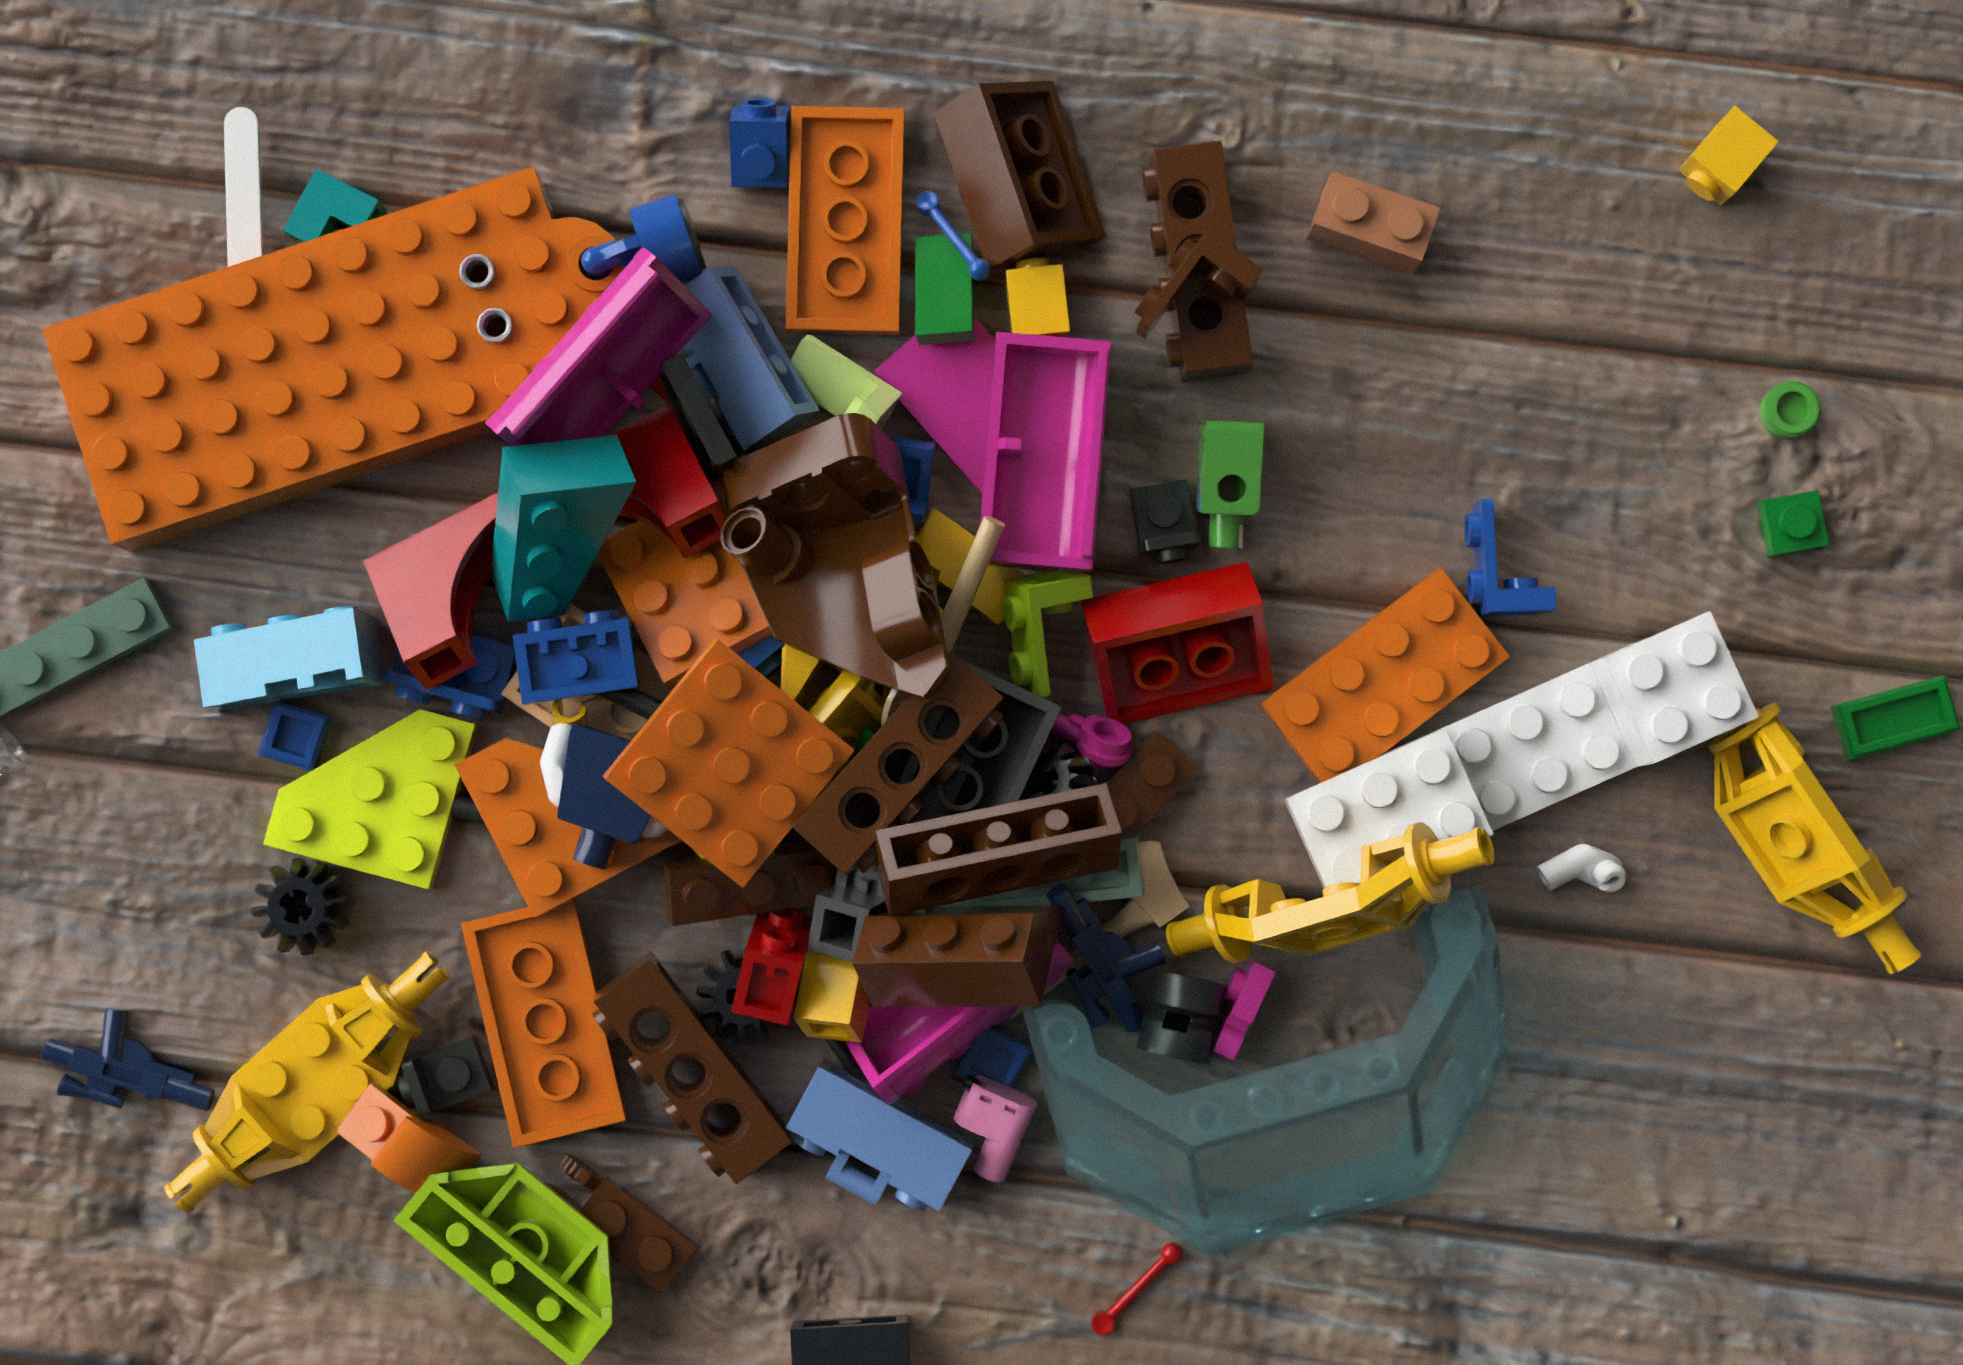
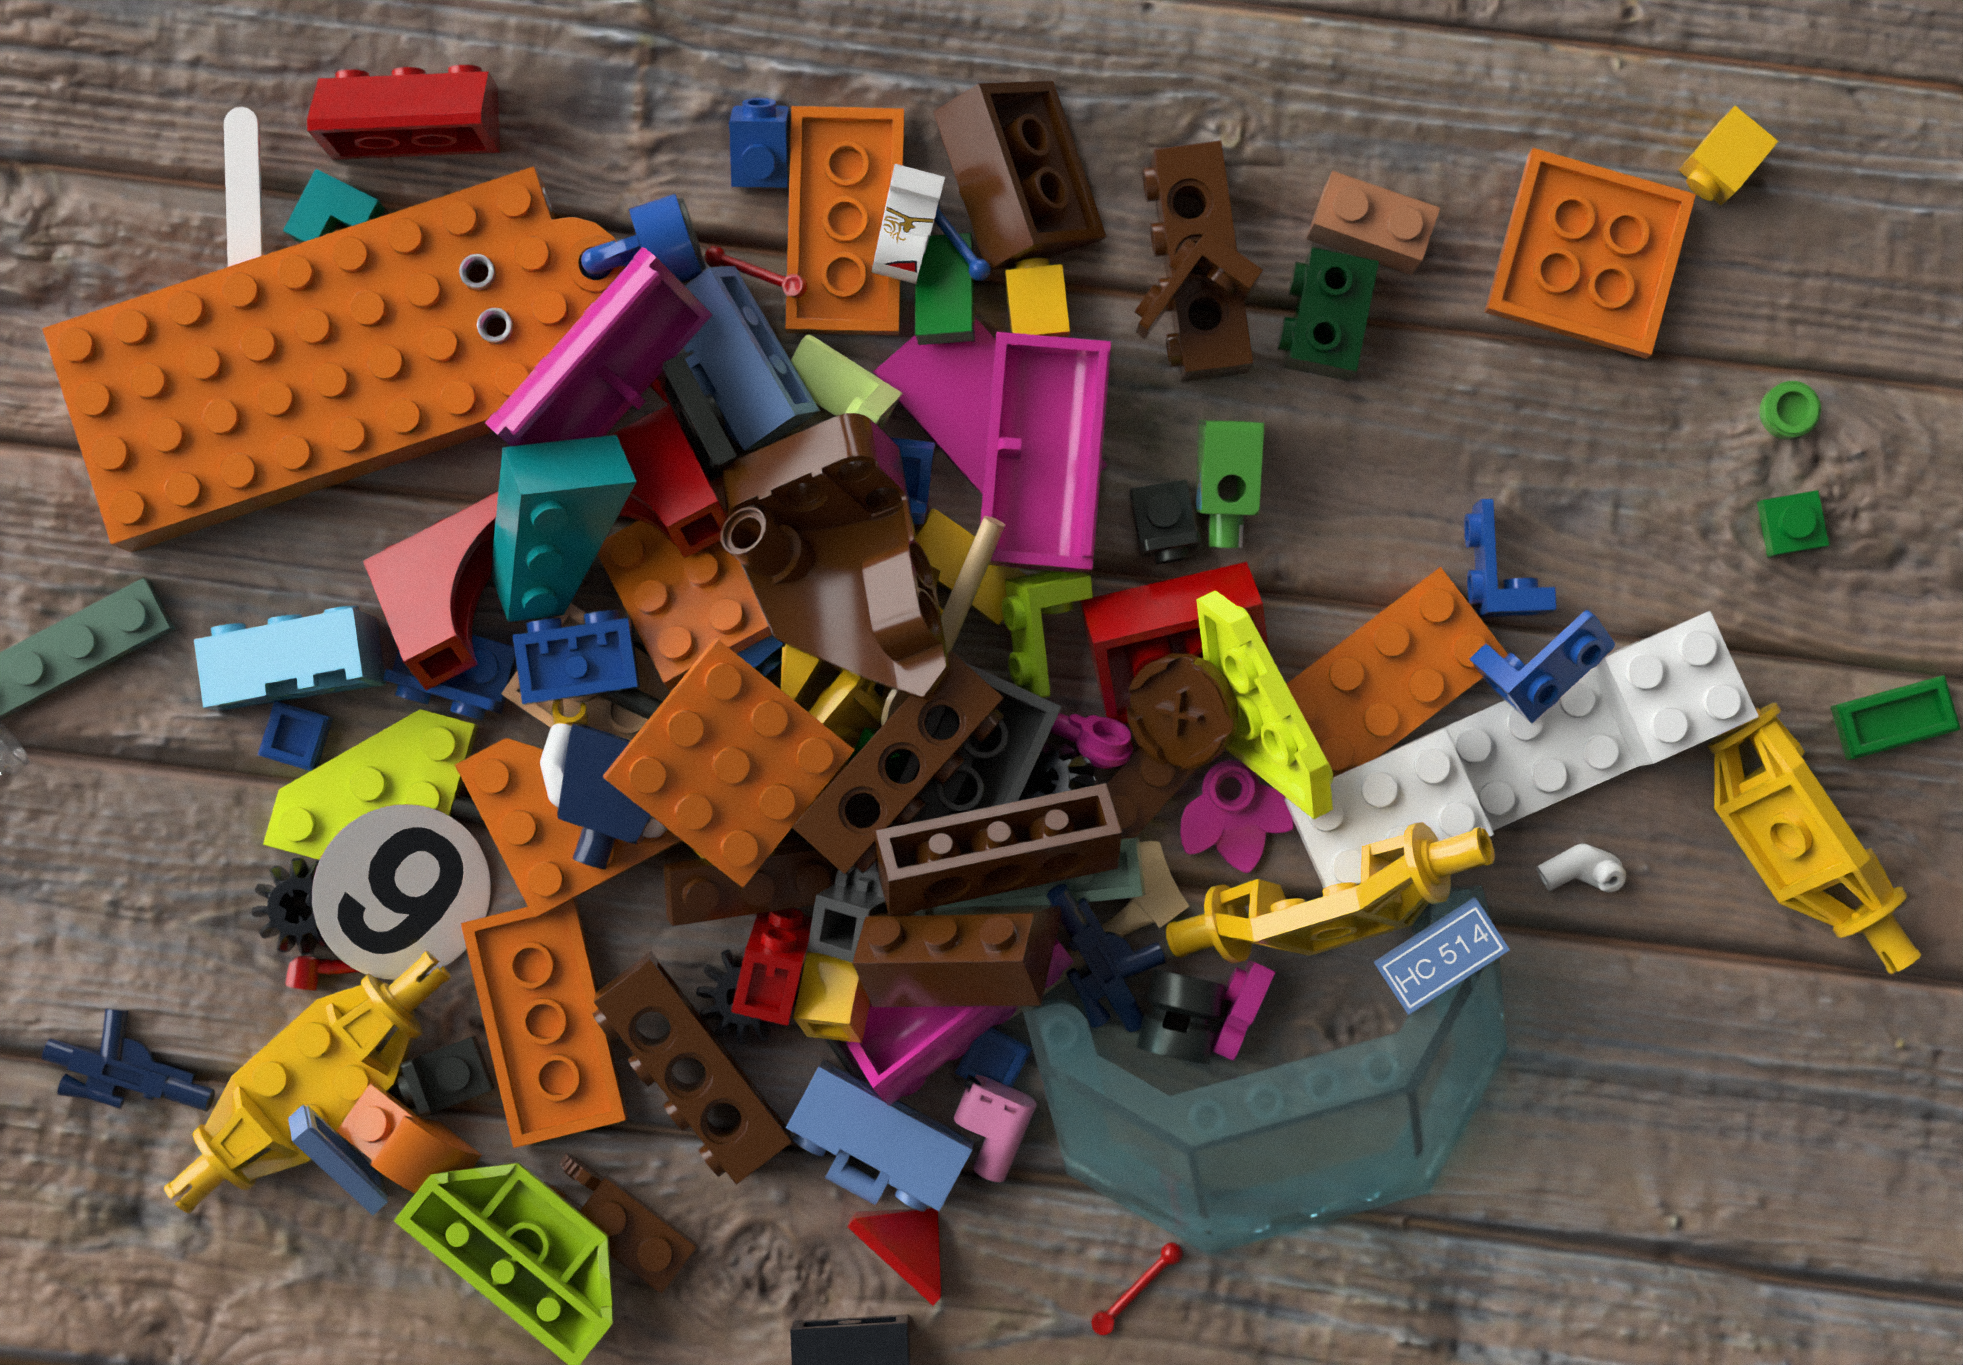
none -> red hand [285,956,359,991]
none -> medium blue tile [288,1104,388,1215]
none -> red slope [307,65,500,160]
none -> white sticker [312,804,491,980]
none -> red hinge [704,246,808,298]
none -> red slope [847,1208,942,1306]
none -> white leg [871,164,945,284]
none -> reddish brown tile [1127,653,1239,769]
none -> dark pink plate [1180,760,1293,873]
none -> neon yellow plate [1196,590,1334,819]
none -> dark green brick [1277,247,1379,381]
none -> medium blue tile [1374,897,1510,1015]
none -> blue bracket [1469,610,1615,724]
none -> orange plate [1484,148,1696,359]

